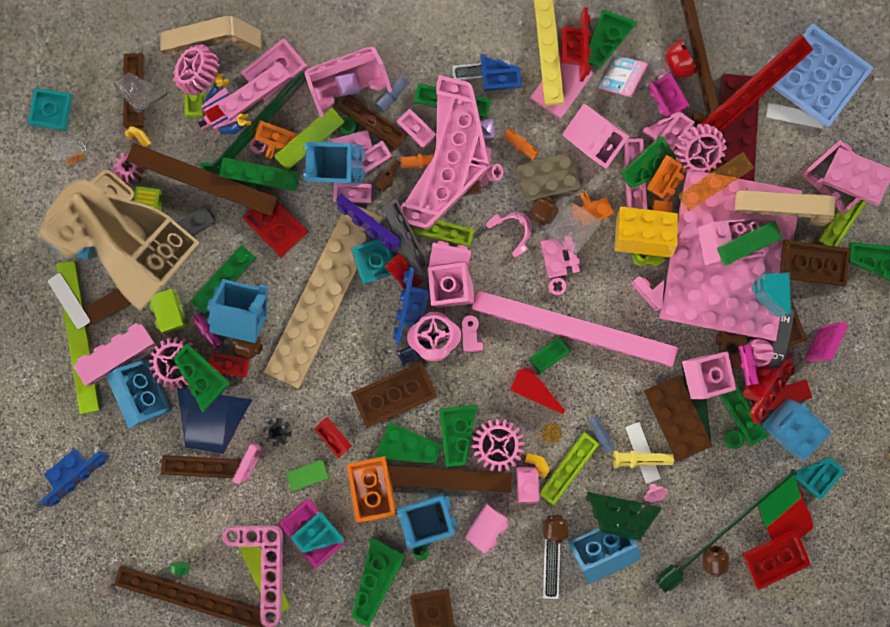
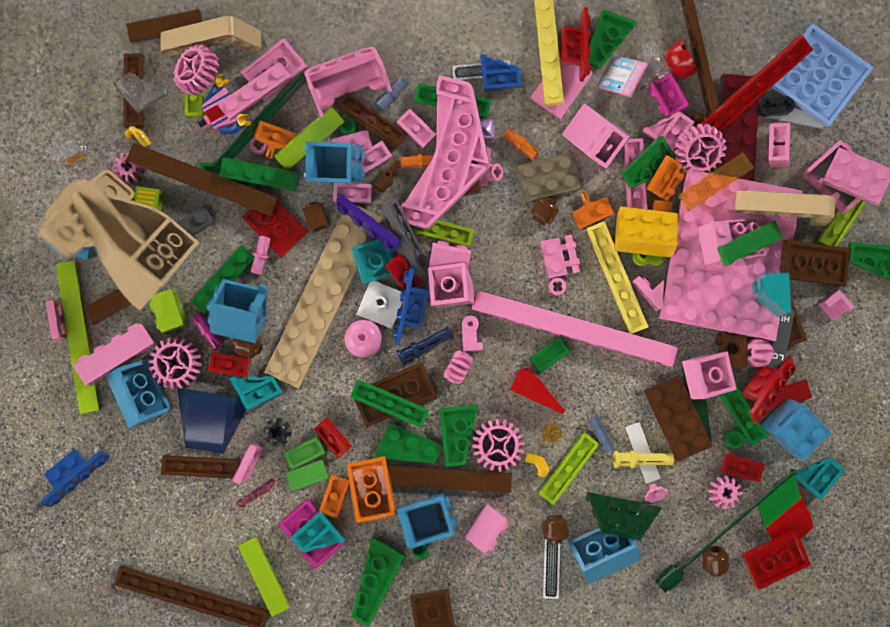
teal tile [27,88,74,131] -> none
white sticker [48,273,90,329] -> none
green tile [169,562,190,575] -> none
green wing [174,344,231,412] -> none
bright pink beam [222,526,283,627] -> none
lavender tile [336,73,361,96] -> none
bright pink piece [407,312,461,362] -> none
bright pink helmet [486,212,532,258] -> none
bright pink torso [516,466,539,504] -> none
clear slope [546,202,602,255] -> none
dark pink pin [738,345,759,386] -> none
dark pink tile [805,322,848,363] -> none
none -> bright pink plate [46,300,67,340]
none -> reddish brown tile [126,9,203,43]
none -> teal wing [230,376,282,412]
none -> clear pink piece [237,479,275,508]
none -> bright pink axle [250,236,270,275]
none -> bright green tile [283,435,327,471]
none -> reddish brown brick [302,202,330,233]
none -> orange plate [319,474,350,518]
none -> bright pink cylinder [344,319,383,358]
none -> green plate [350,379,429,428]
none -> white tile [356,281,403,329]
none -> bright pink gear [444,351,473,384]
none -> light yellow plate [586,221,648,334]
none -> bright pink gear [708,475,743,509]
none -> red plate [720,453,764,483]
none -> black beam [758,96,795,117]
none -> bright pink brick [769,123,791,168]
none -> bright pink panel [818,290,854,321]

